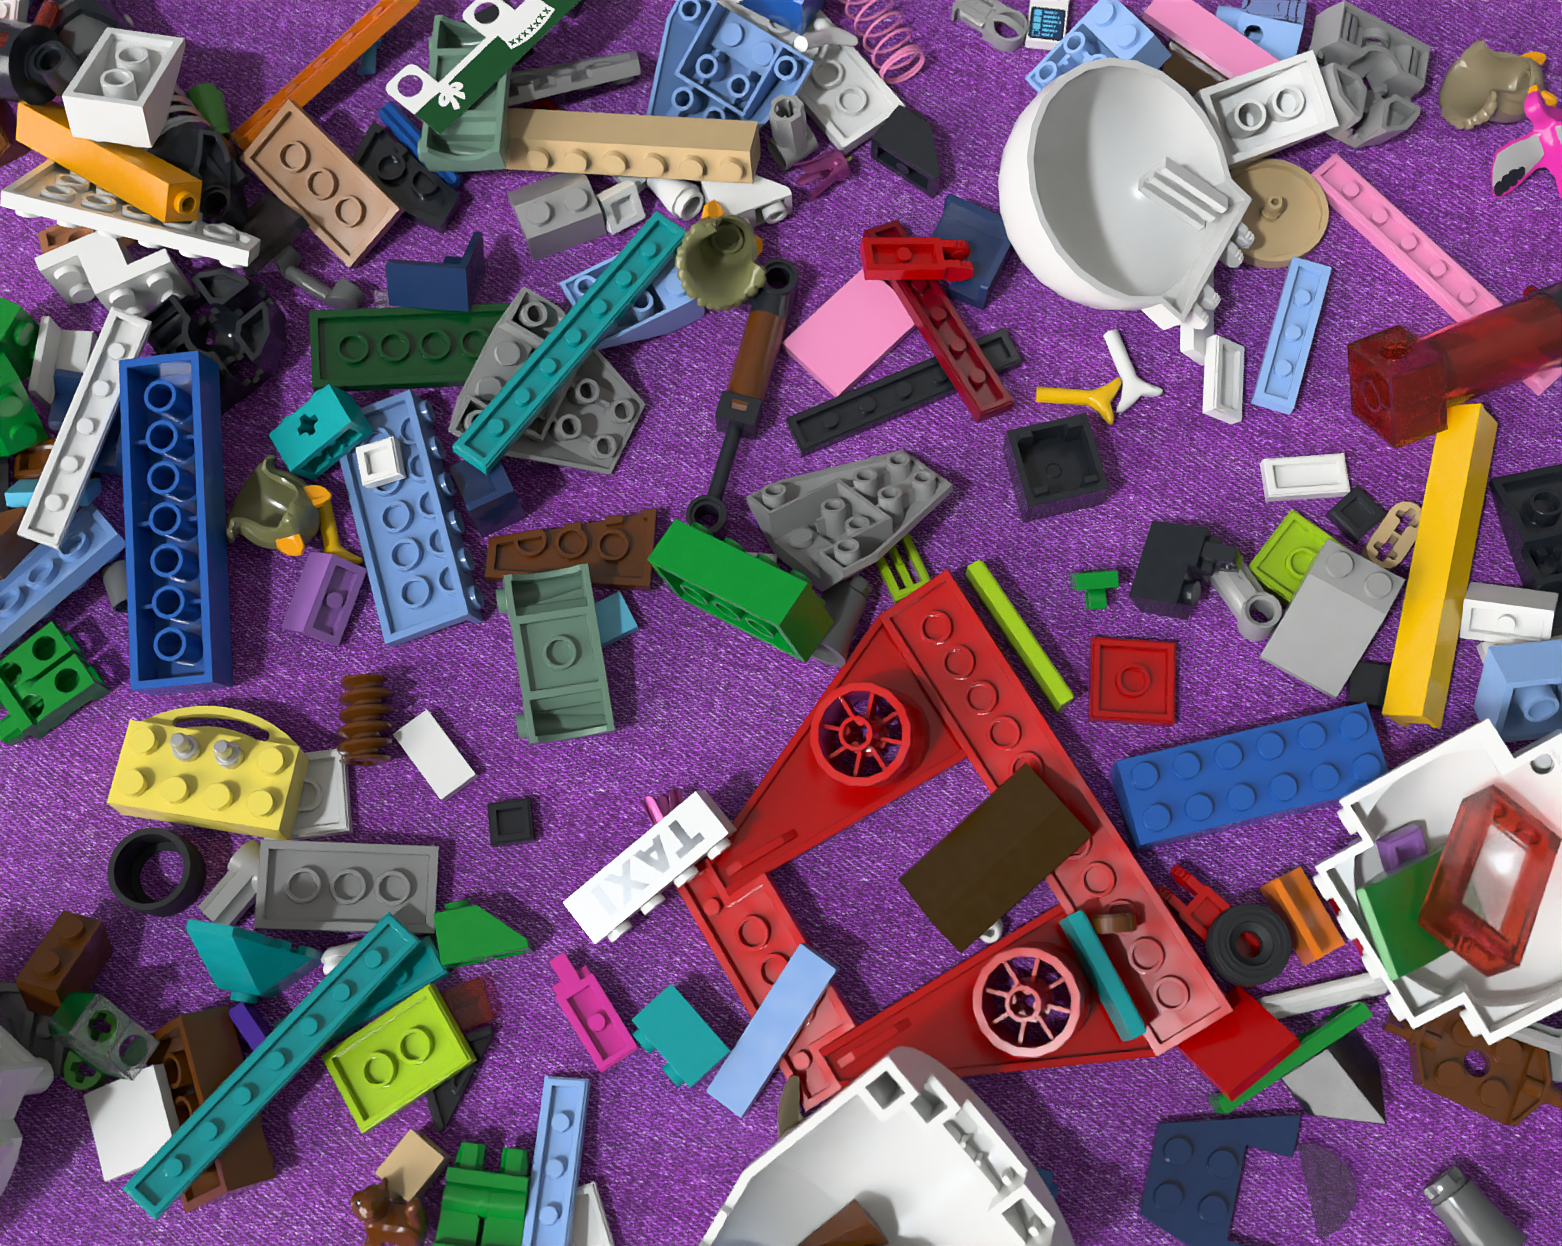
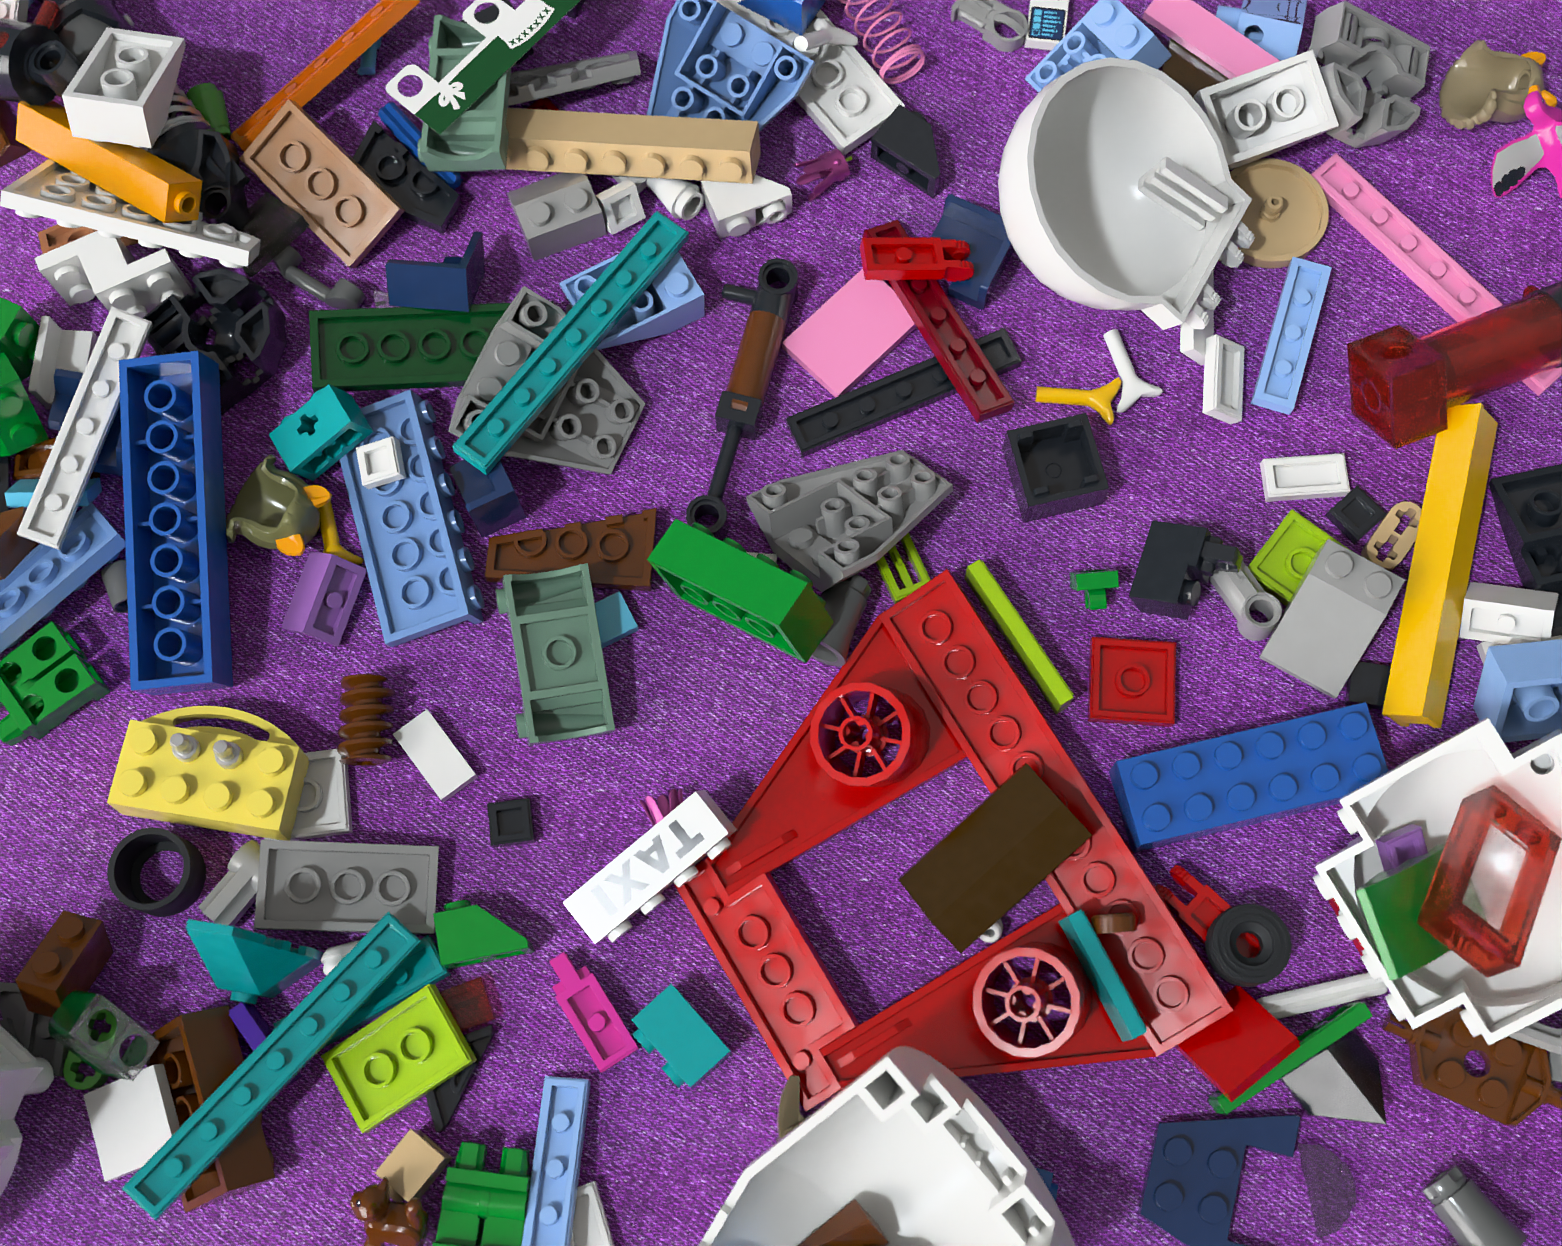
olive hair [675,200,767,311] -> none
tile [706,943,840,1118] -> none
light grey piece [767,94,818,171] -> none
orange panel [1259,866,1345,966] -> none

